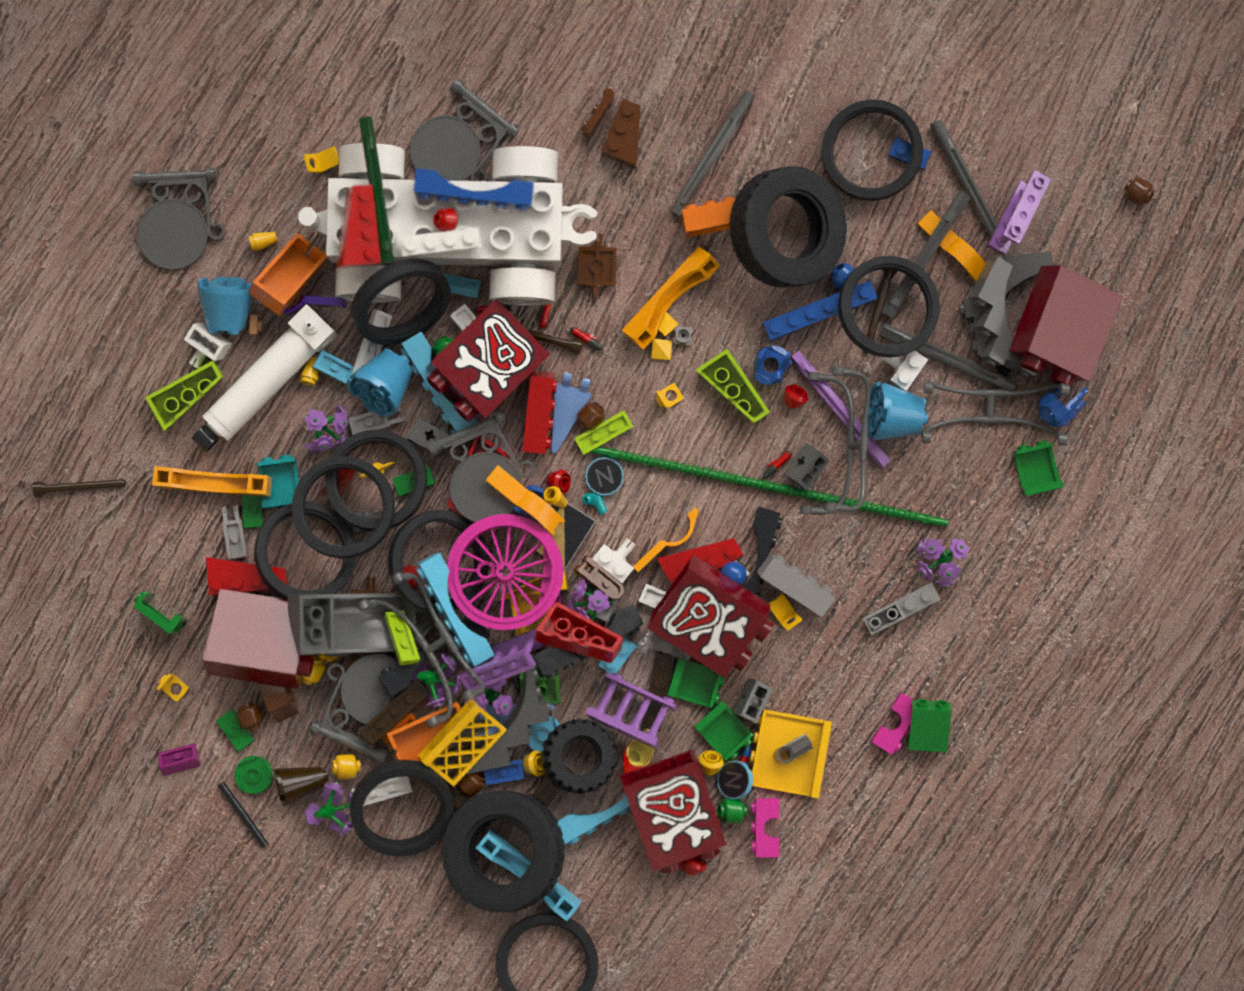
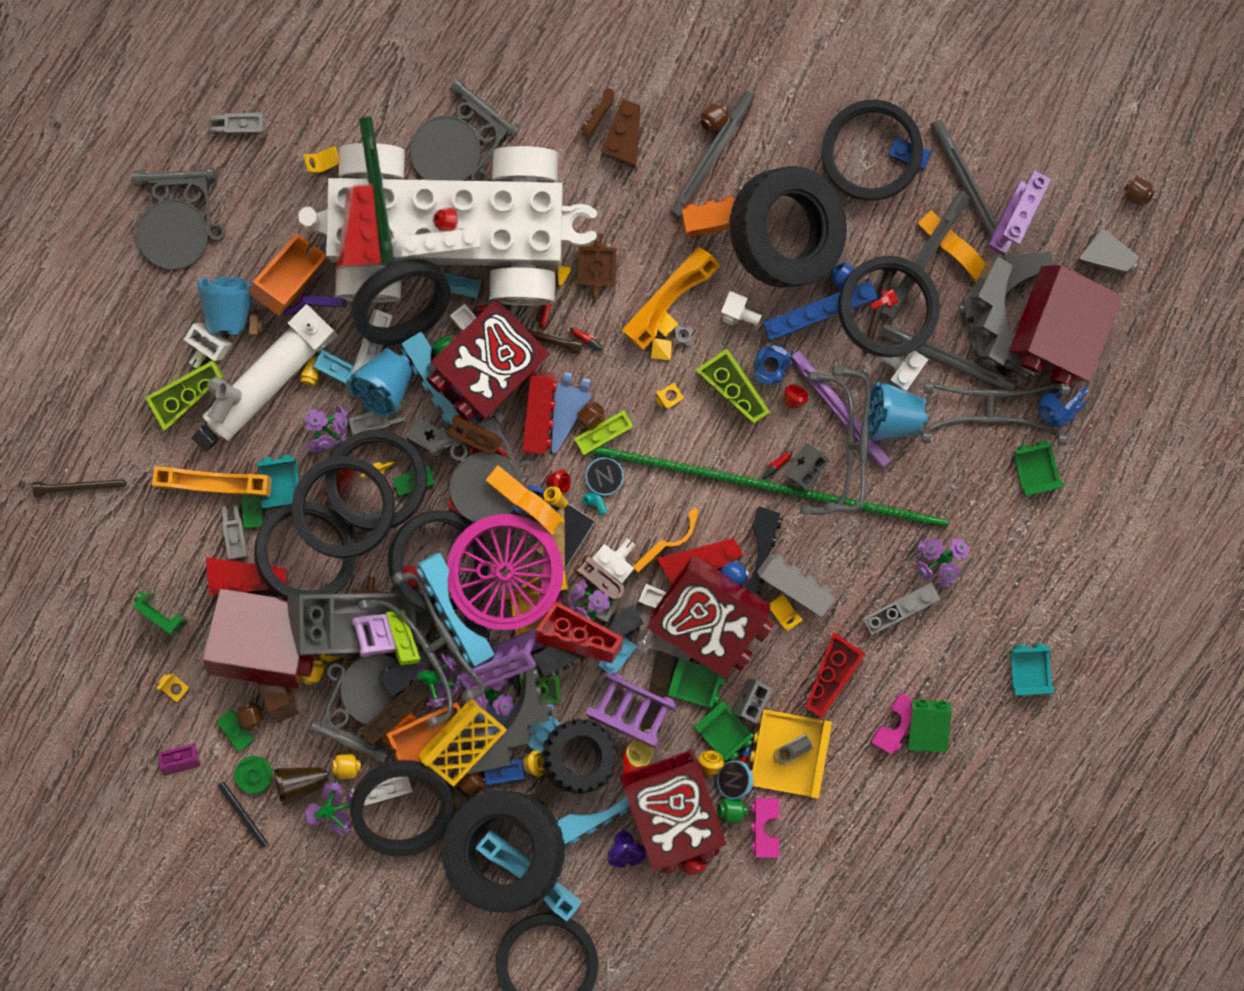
yellow cone [248,231,278,252] -> none
blue arch [413,168,534,211] -> none
none -> light grey piece [207,376,242,424]
none -> light grey hinge [210,113,264,134]
none -> lavender plate [351,614,395,657]
none -> reddish brown plate [447,415,500,453]
none -> yellow slope [557,266,571,288]
none -> dark purple tile [607,830,646,868]
none -> reddish brown head [700,104,728,132]
none -> white brick [720,291,762,326]
none -> red wedge [806,632,866,719]
none -> red piece [870,289,899,310]
none -> teal panel [1010,643,1054,695]
none -> light grey slope [1076,228,1139,274]

